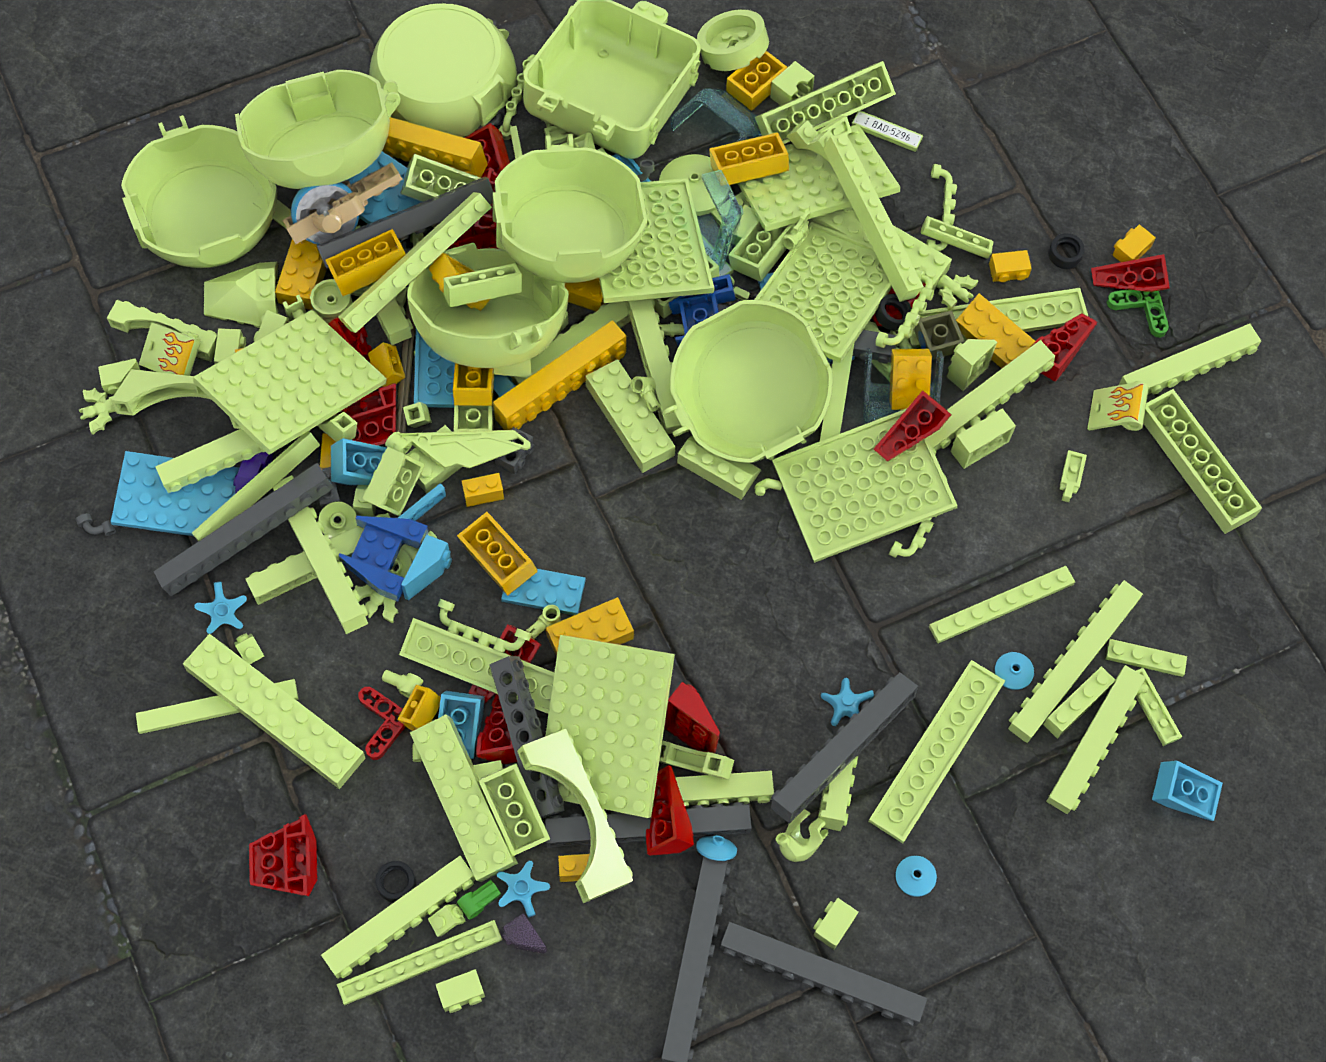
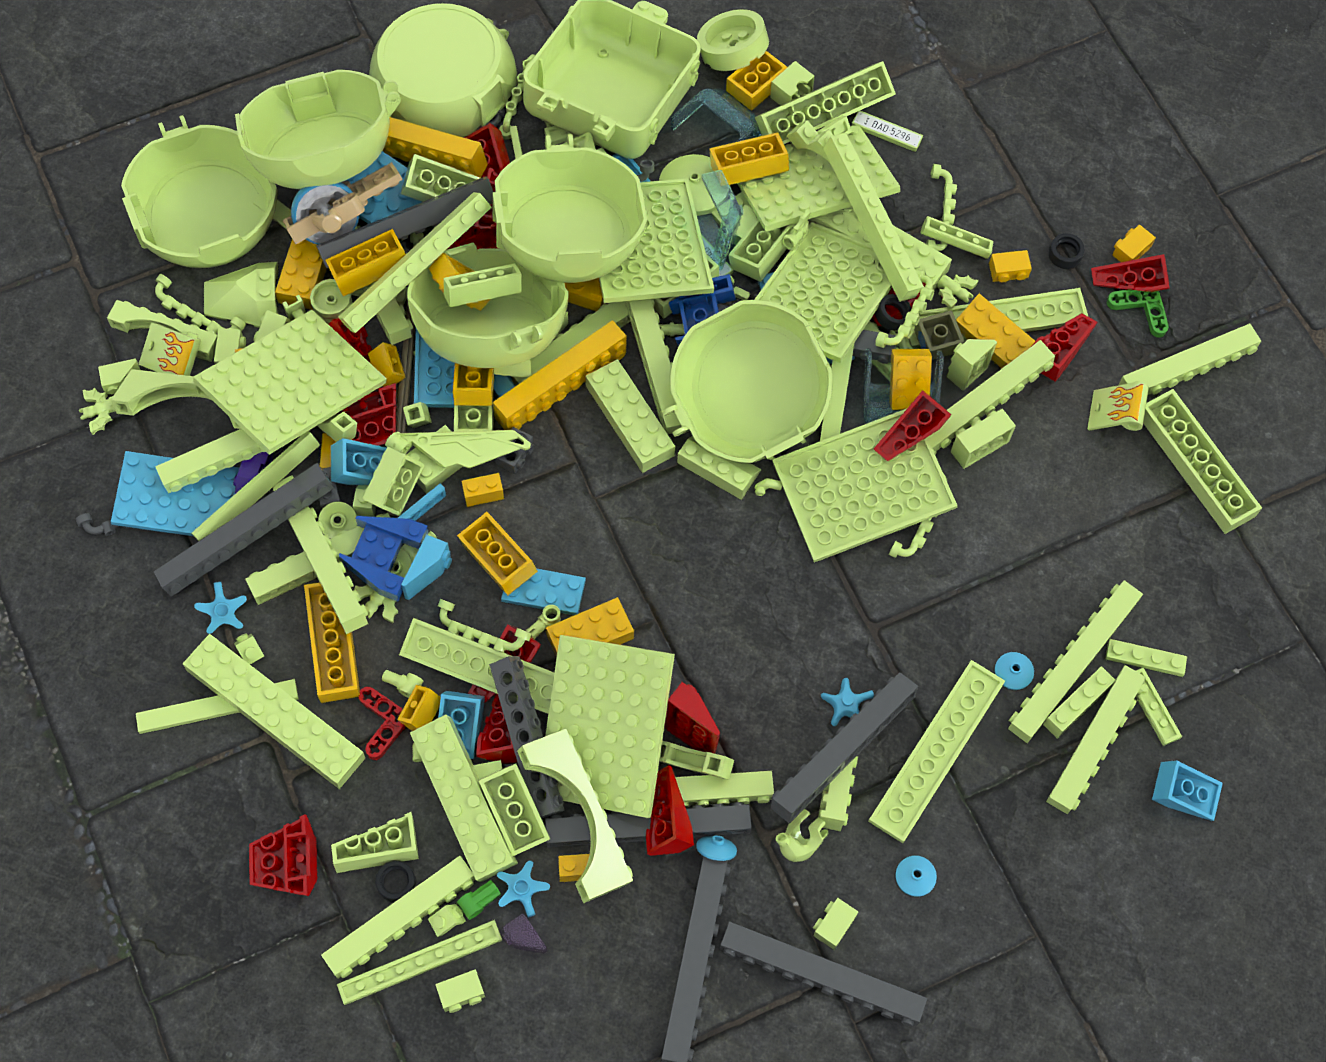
yellowish green pin [631,377,661,412] -> none
yellowish green plate [929,566,1075,643] -> none
yellowish green hinge [1060,450,1087,502] -> none
none -> yellowish green bar [155,274,246,334]
none -> yellow brick [304,582,360,703]
none -> yellowish green wedge [331,812,419,873]

